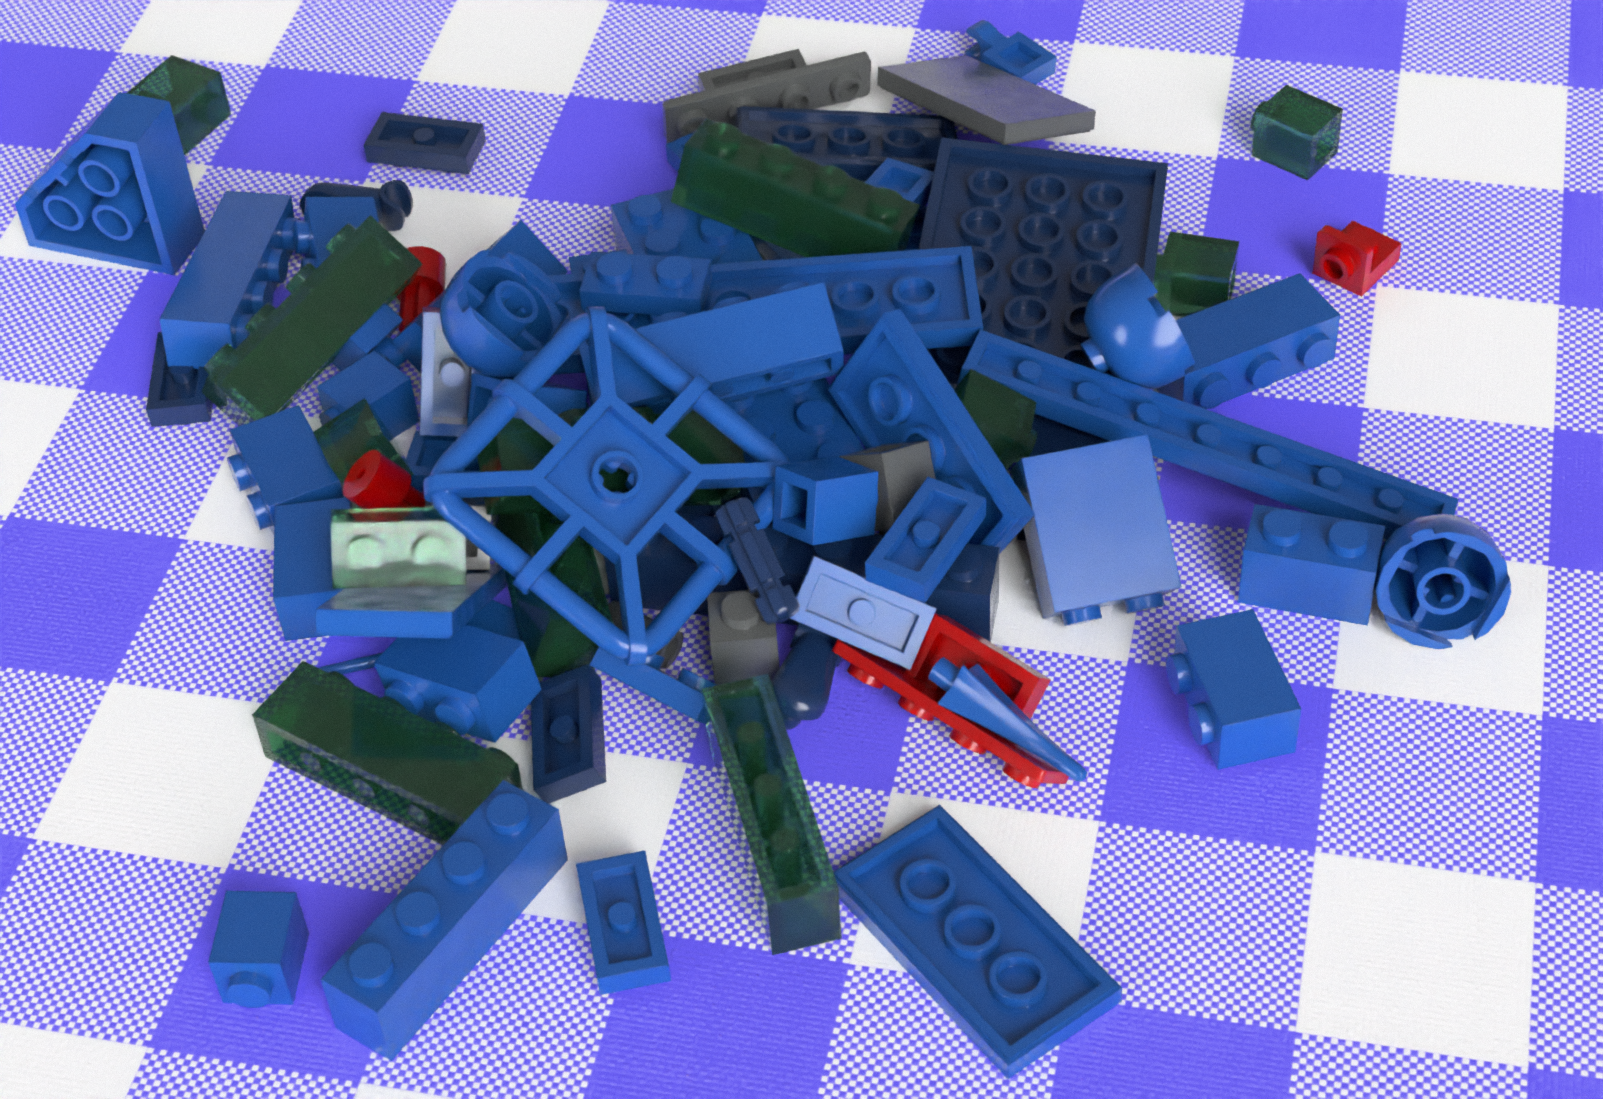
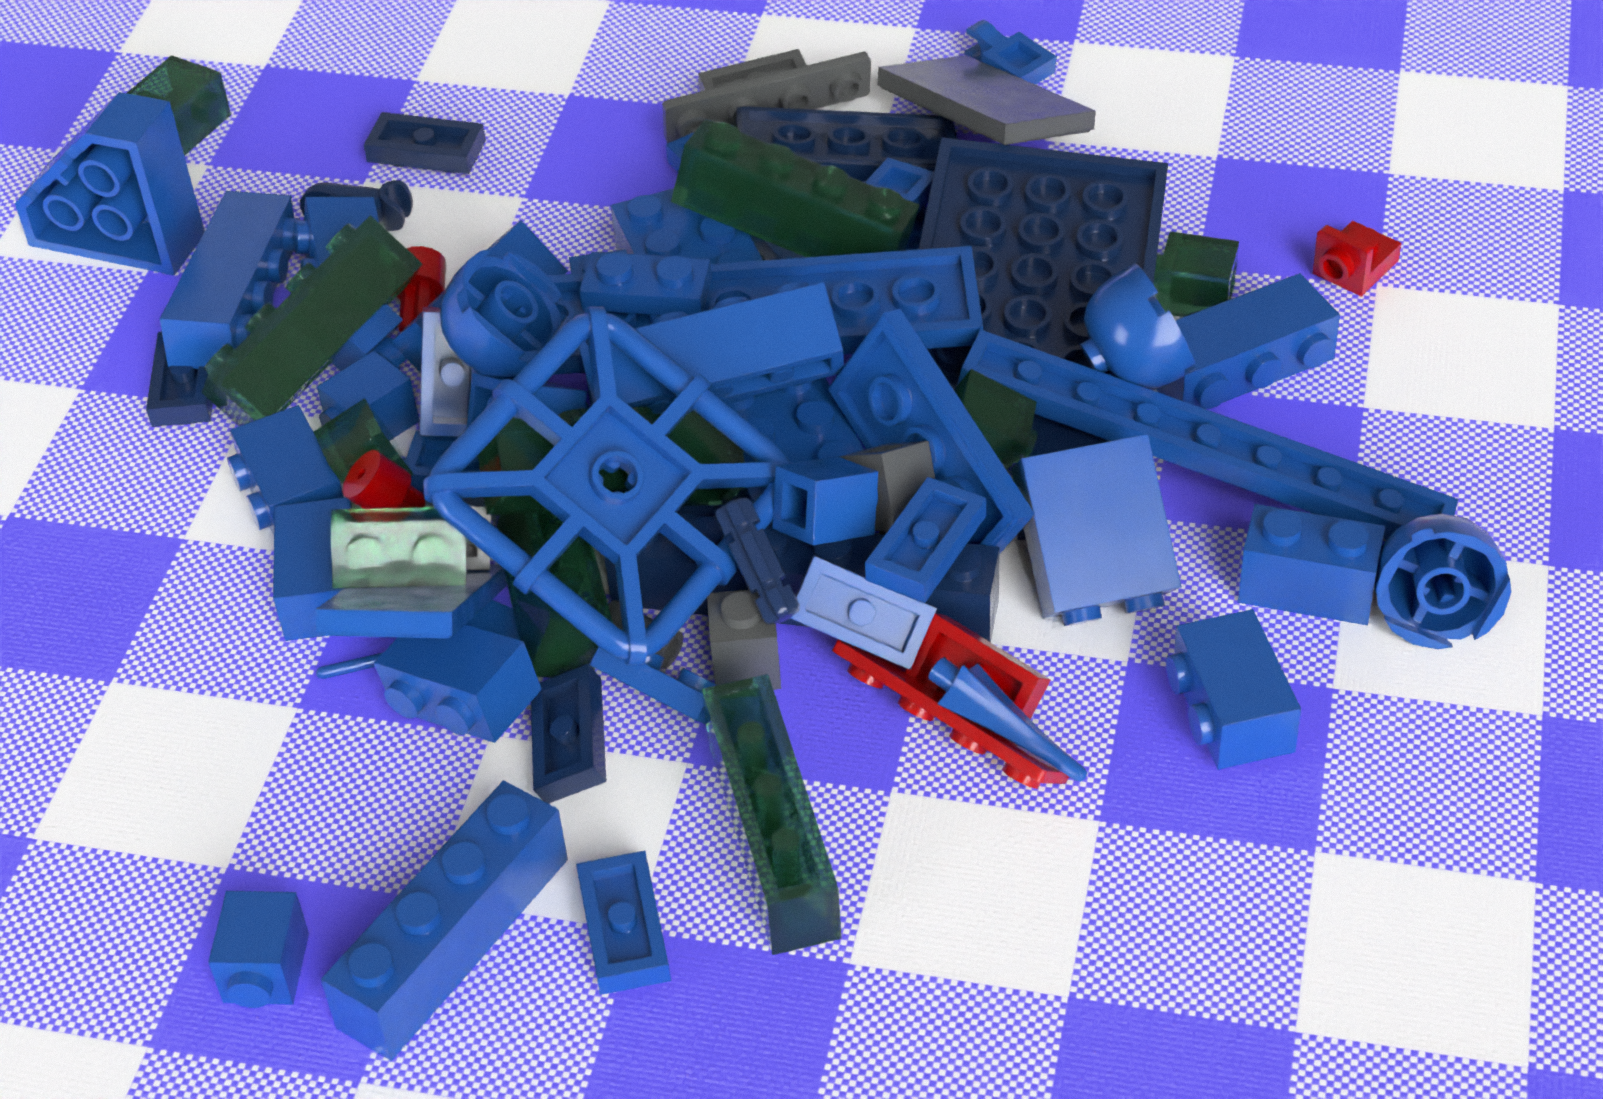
clear green brick [252,661,523,845] -> none
dark blue piece [768,622,842,730] -> none
blue tile [829,805,1122,1080] -> none
brick [1250,84,1343,181] -> none

